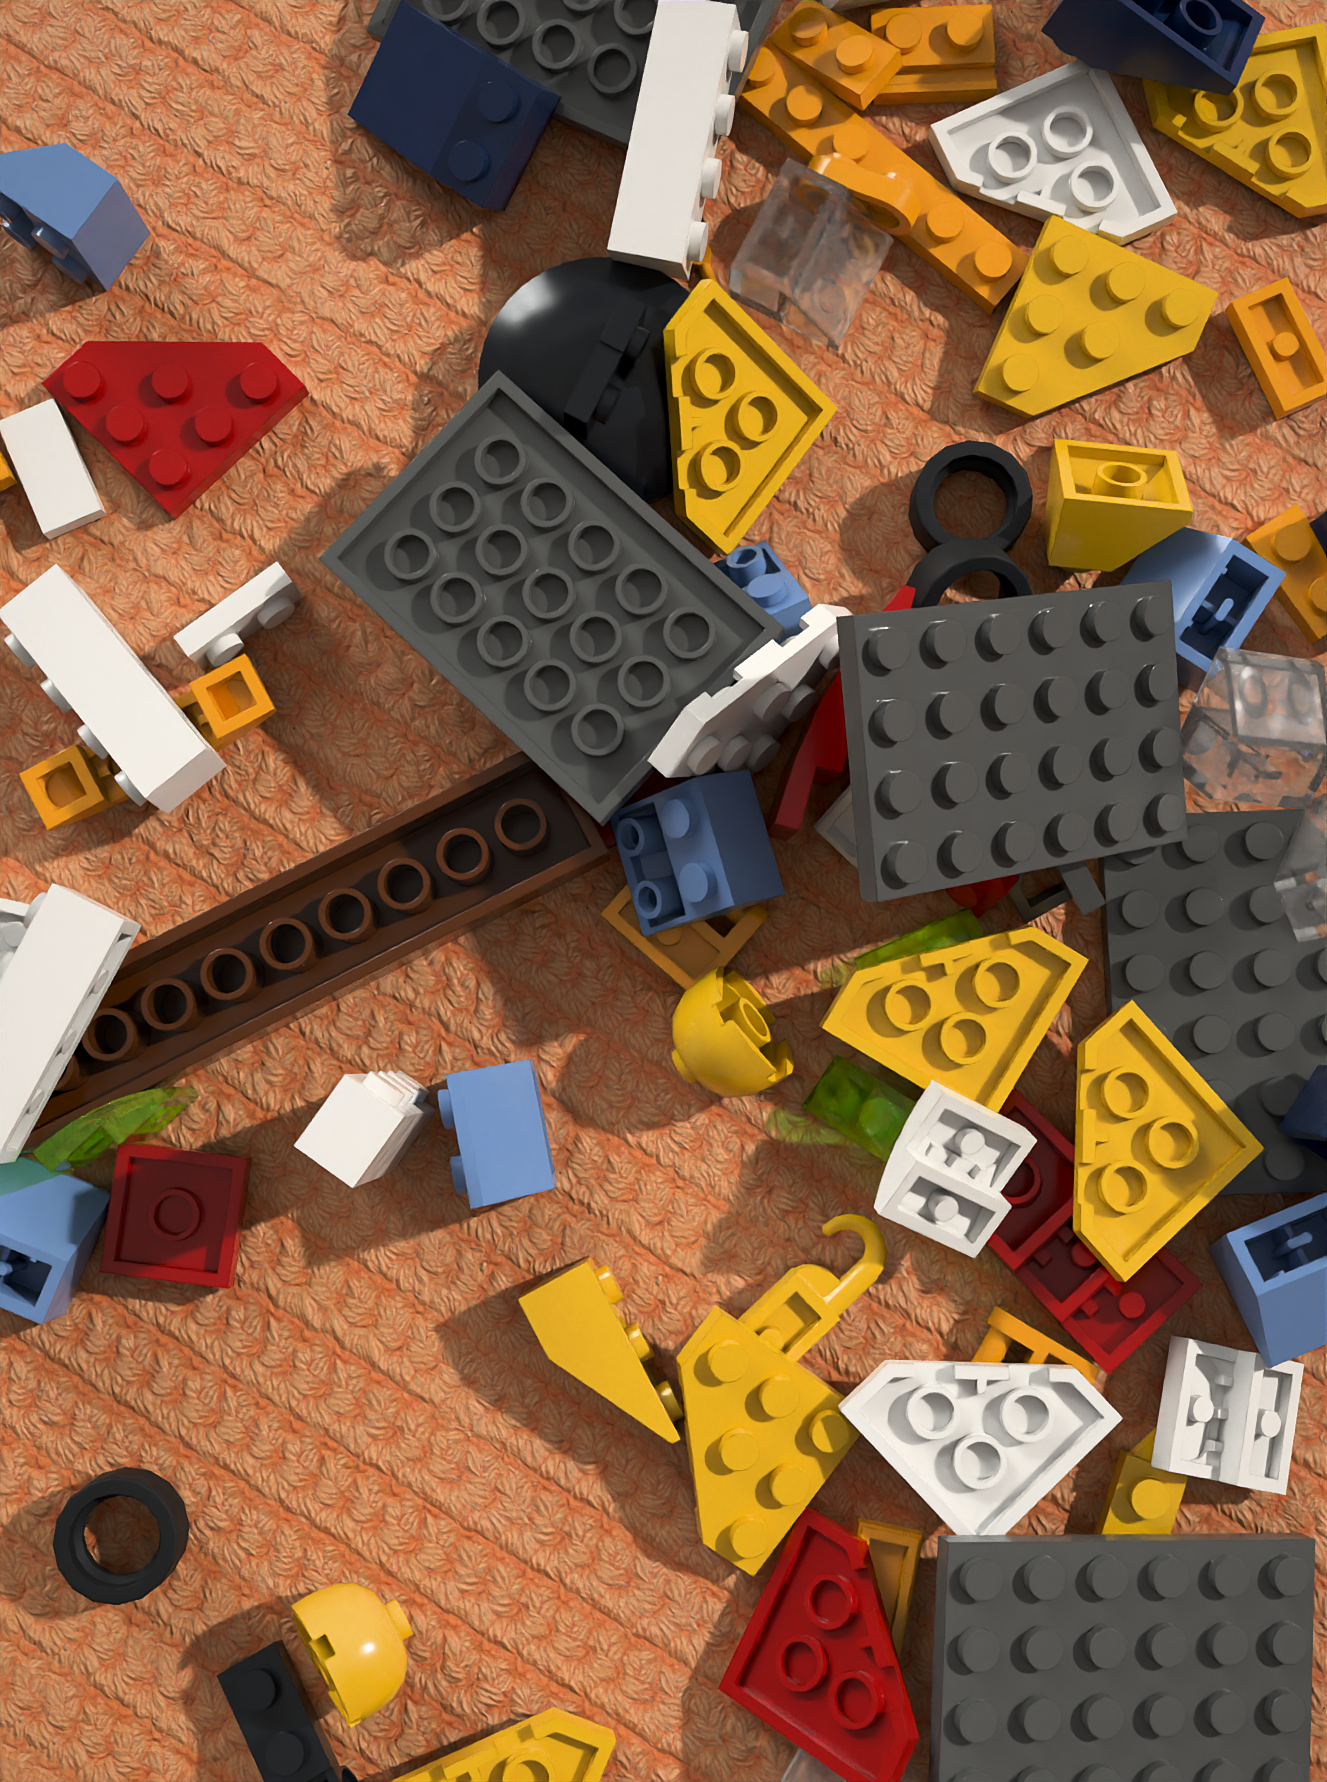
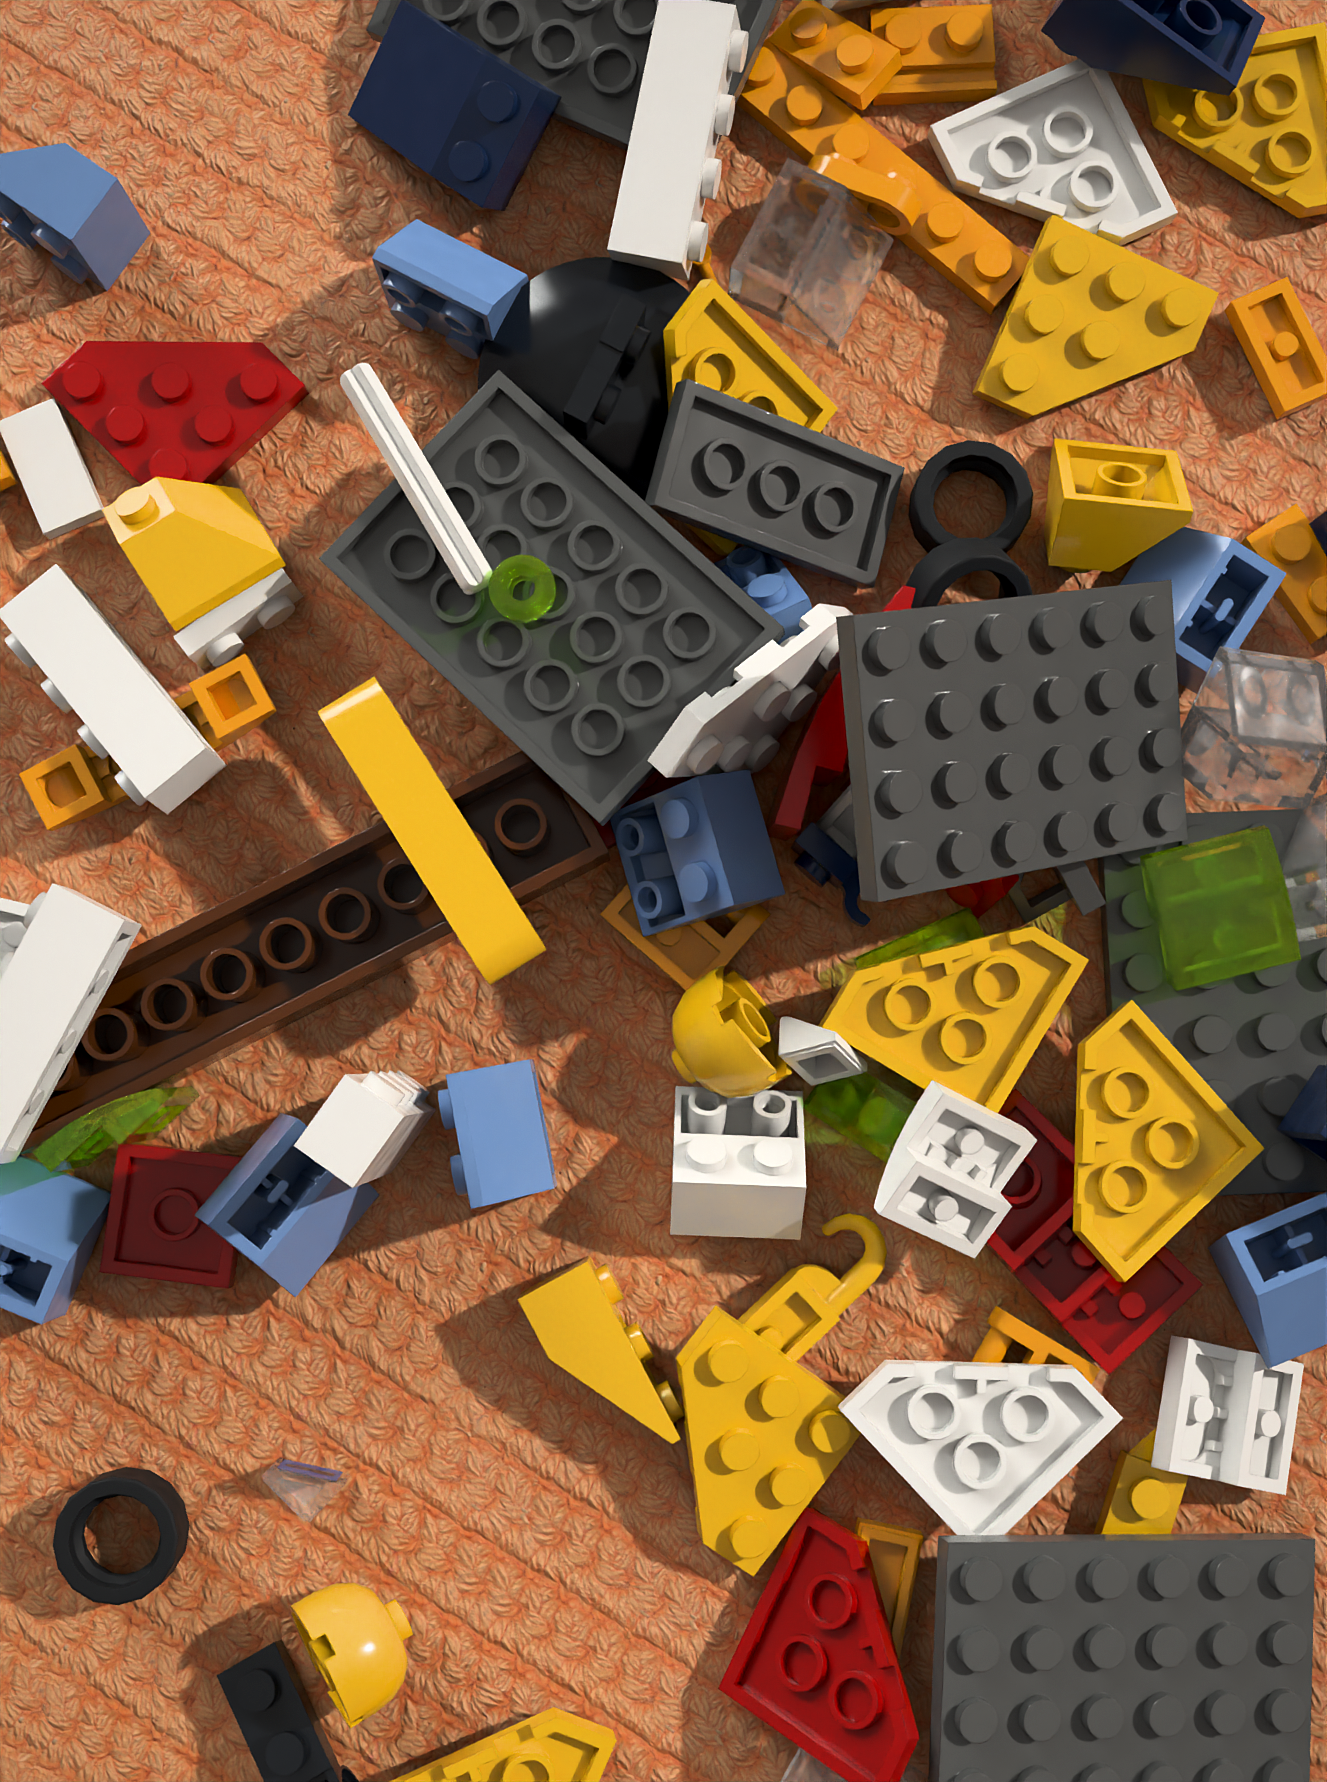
none -> yellow slope [102,477,286,632]
none -> medium blue slope [195,1113,379,1297]
none -> clear slope [262,1457,351,1523]
none -> yellow beam [317,677,547,985]
none -> white axle [340,363,495,595]
none -> medium blue slope [372,219,529,359]
none -> clear neon green plate [489,555,556,623]
none -> dark grey plate [645,379,905,589]
none -> white slope [670,1086,806,1240]
none -> white slope [778,1016,867,1086]
none -> dark blue plate [790,822,888,927]
none -> clear neon green slope [1139,825,1301,991]

